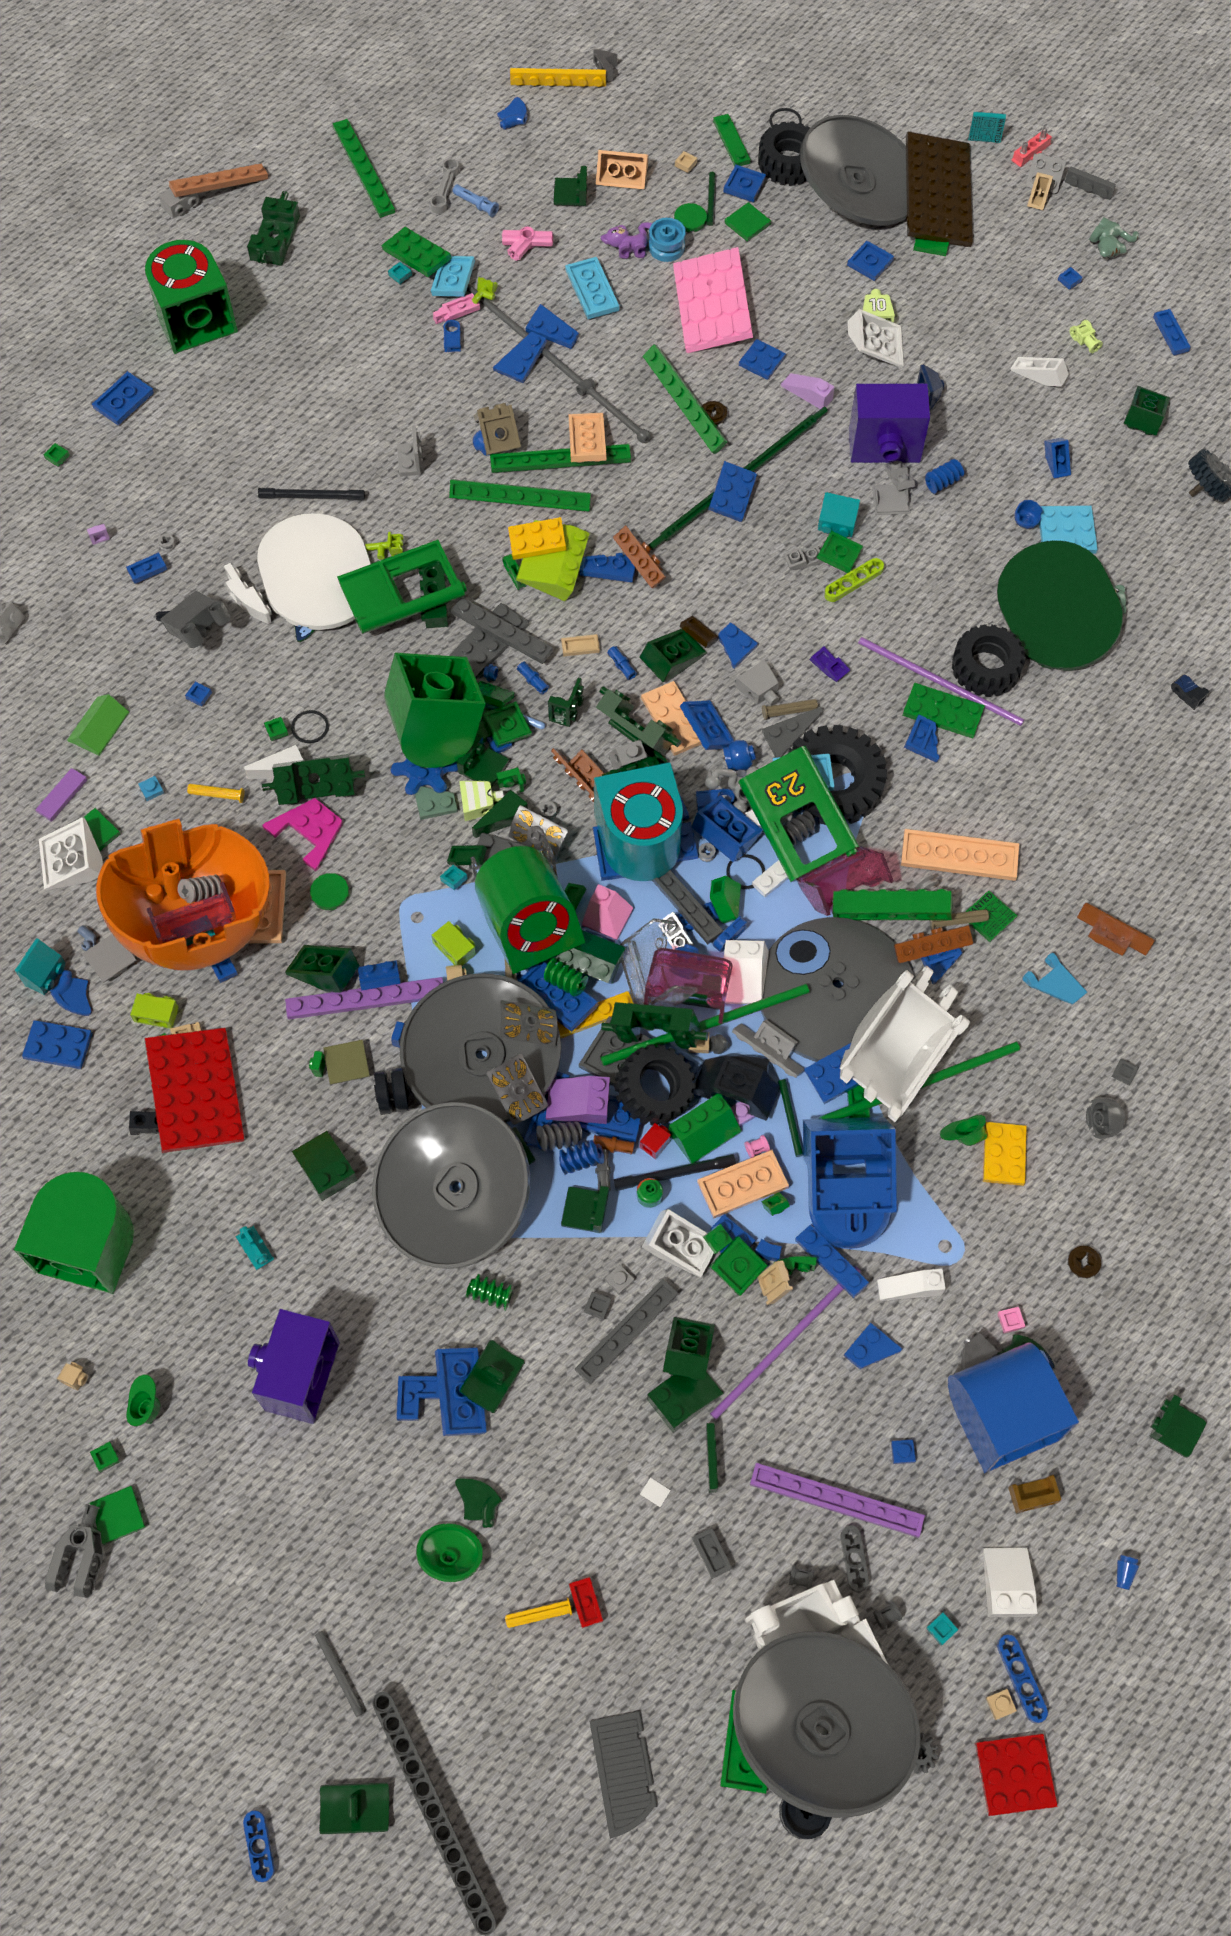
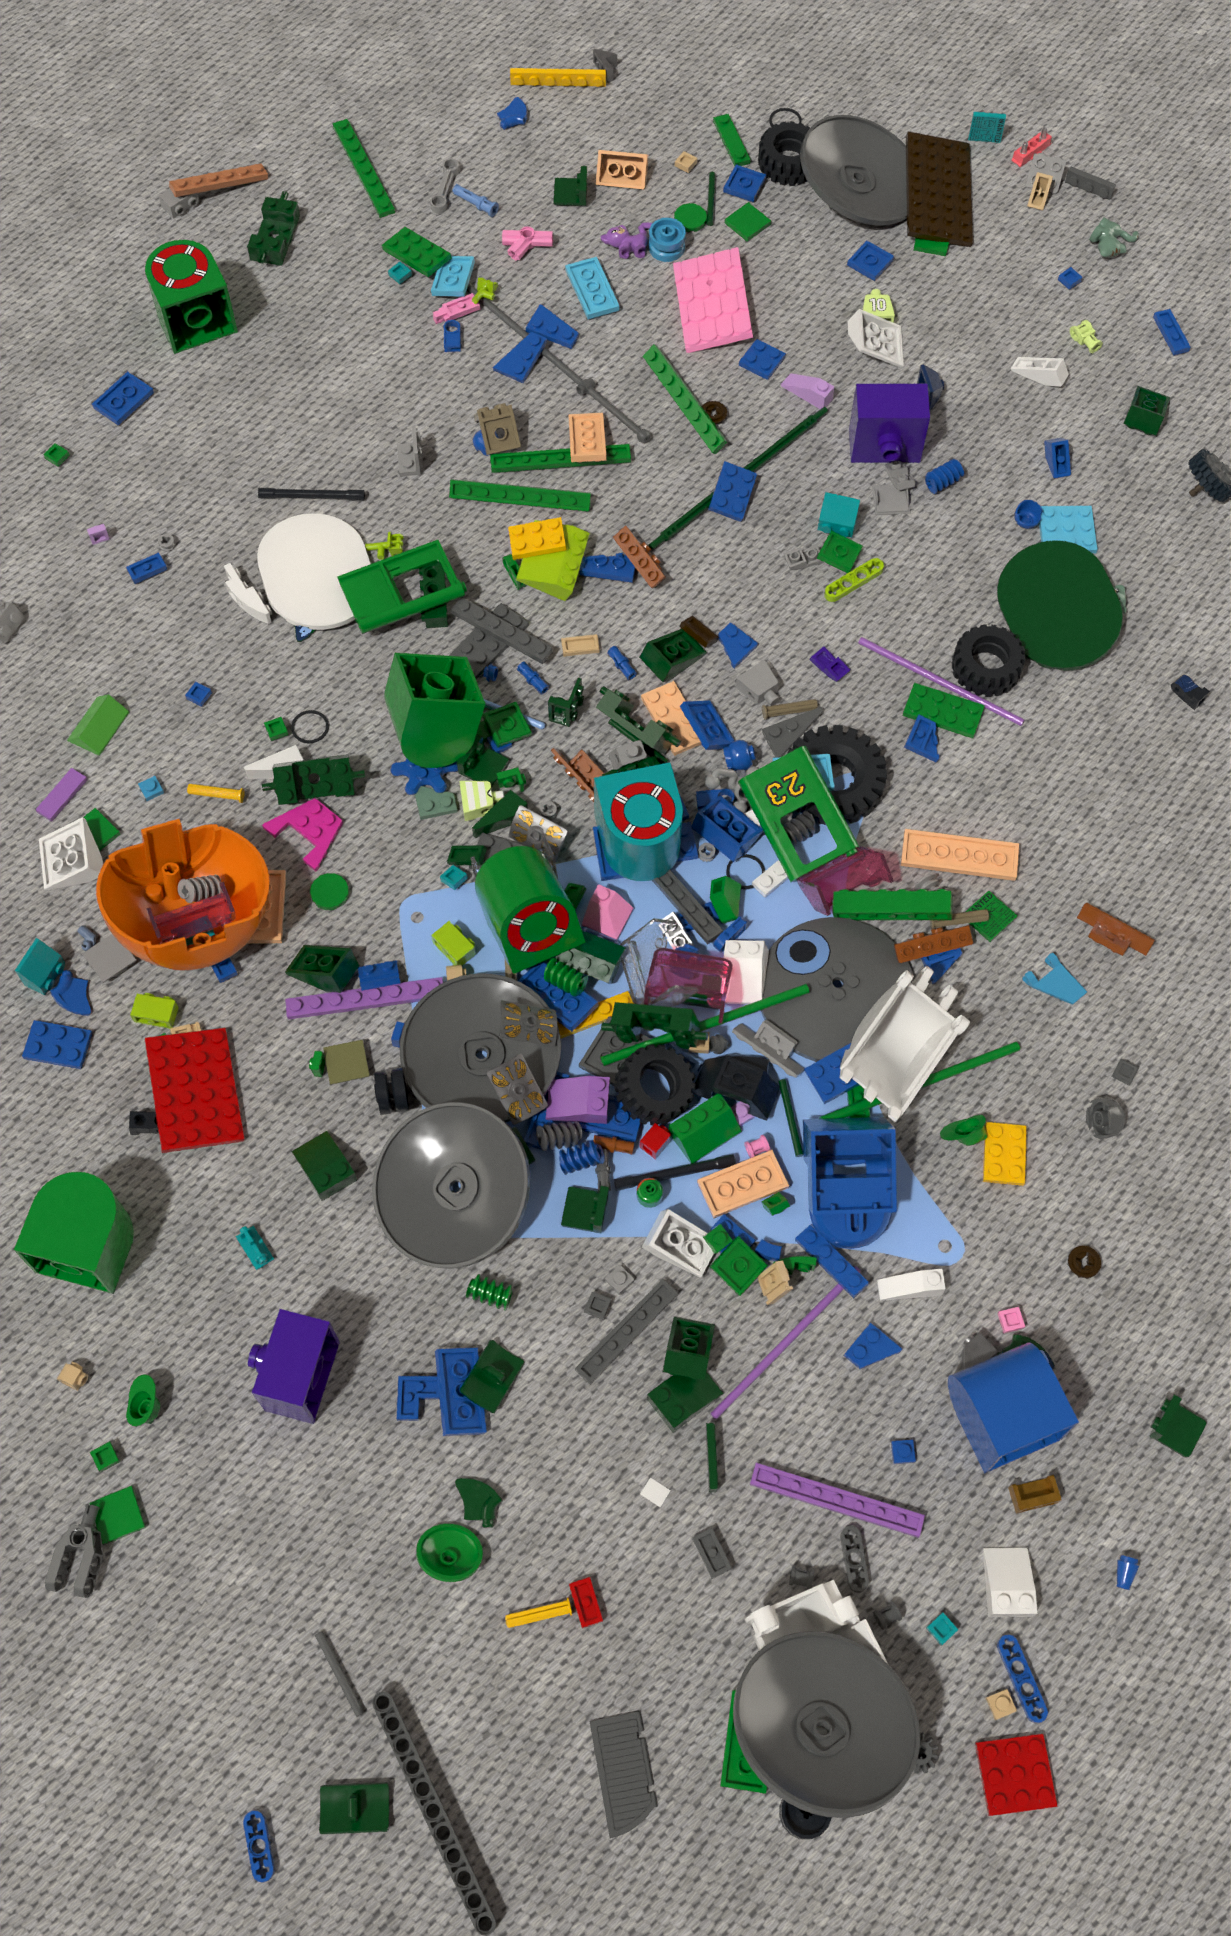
dark grey piece [155,591,231,648] -> none
green tile [477,681,515,708] -> none

